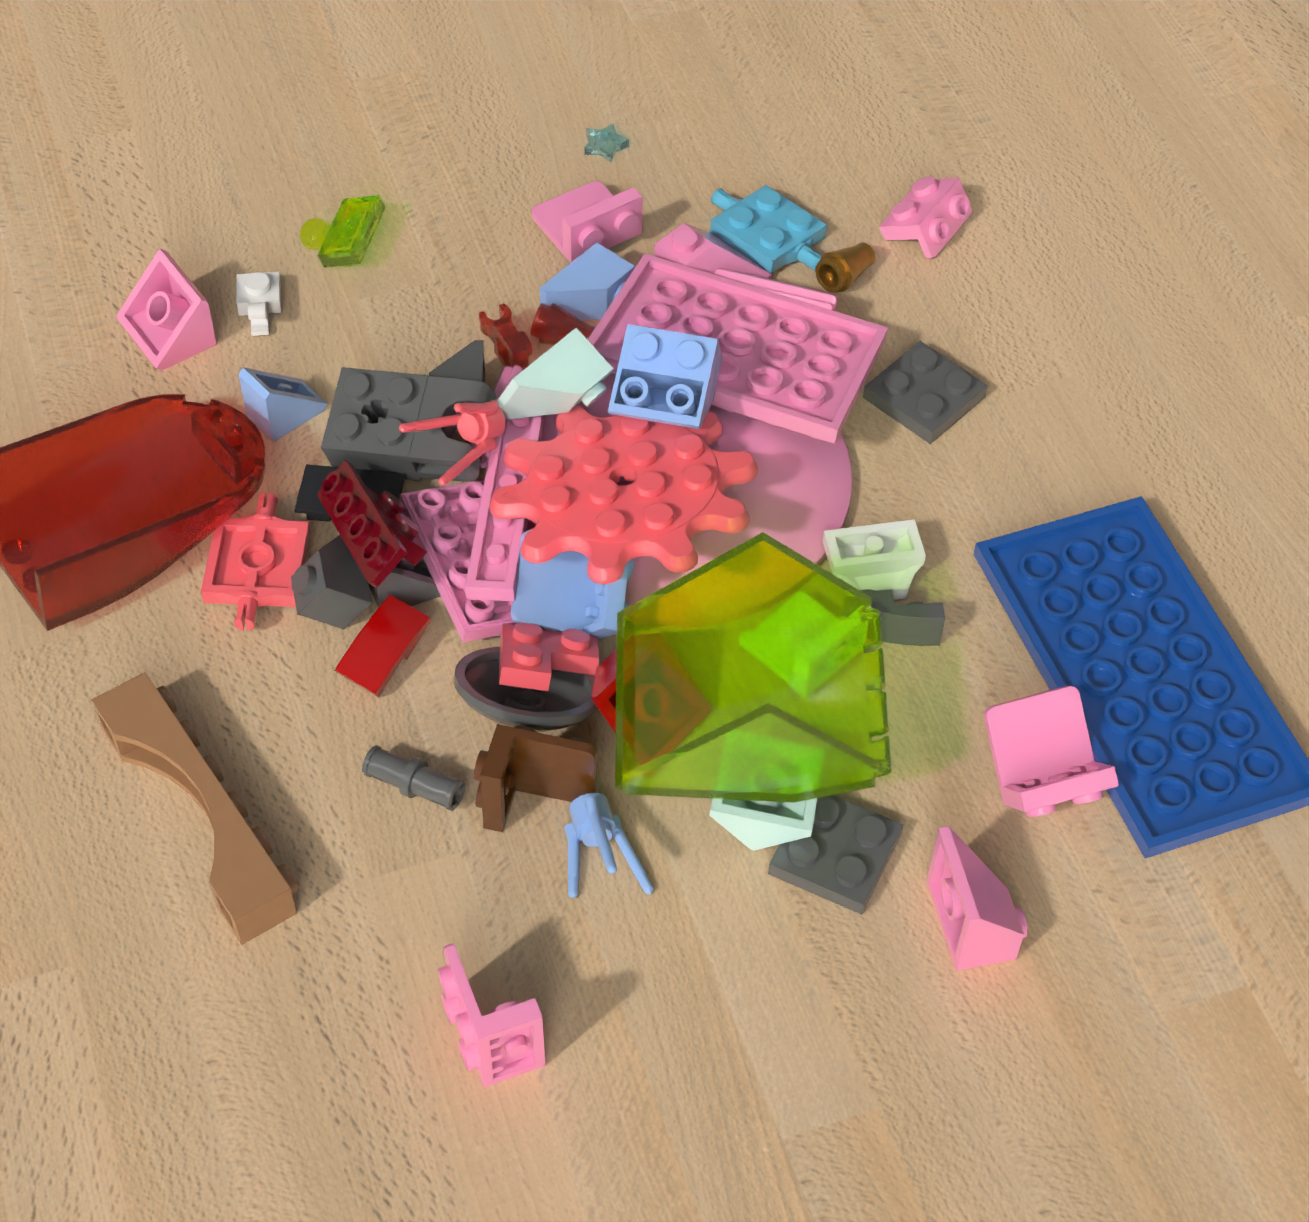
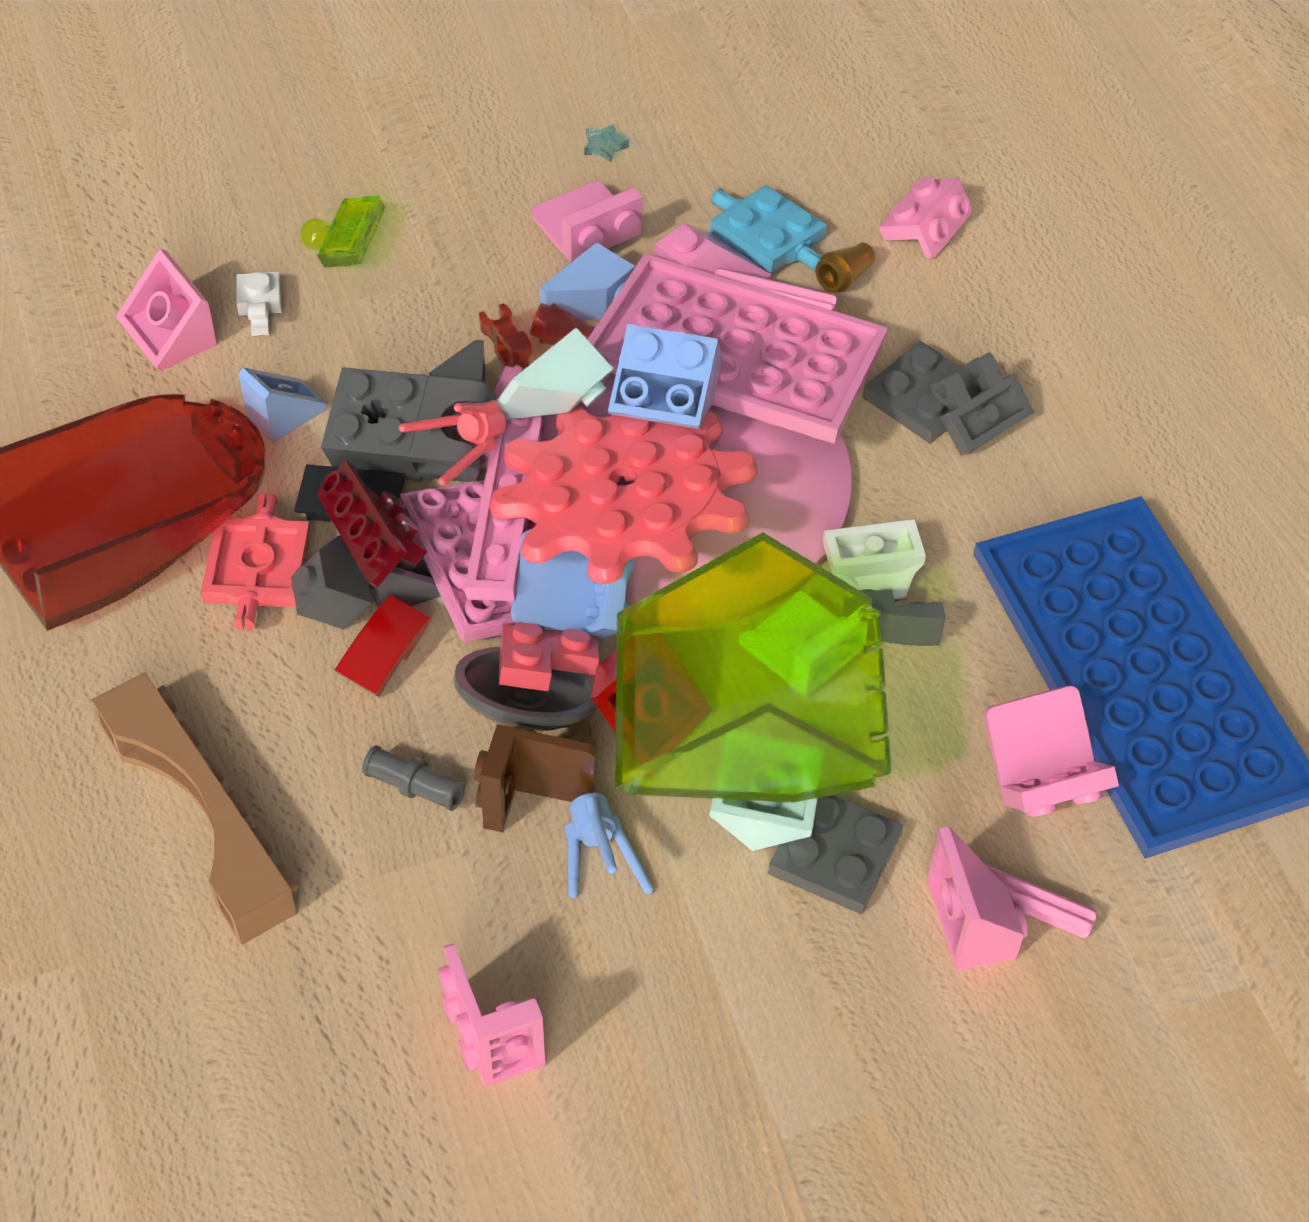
none -> dark grey plate [930,352,1034,455]
none -> bright pink axle [984,863,1097,938]

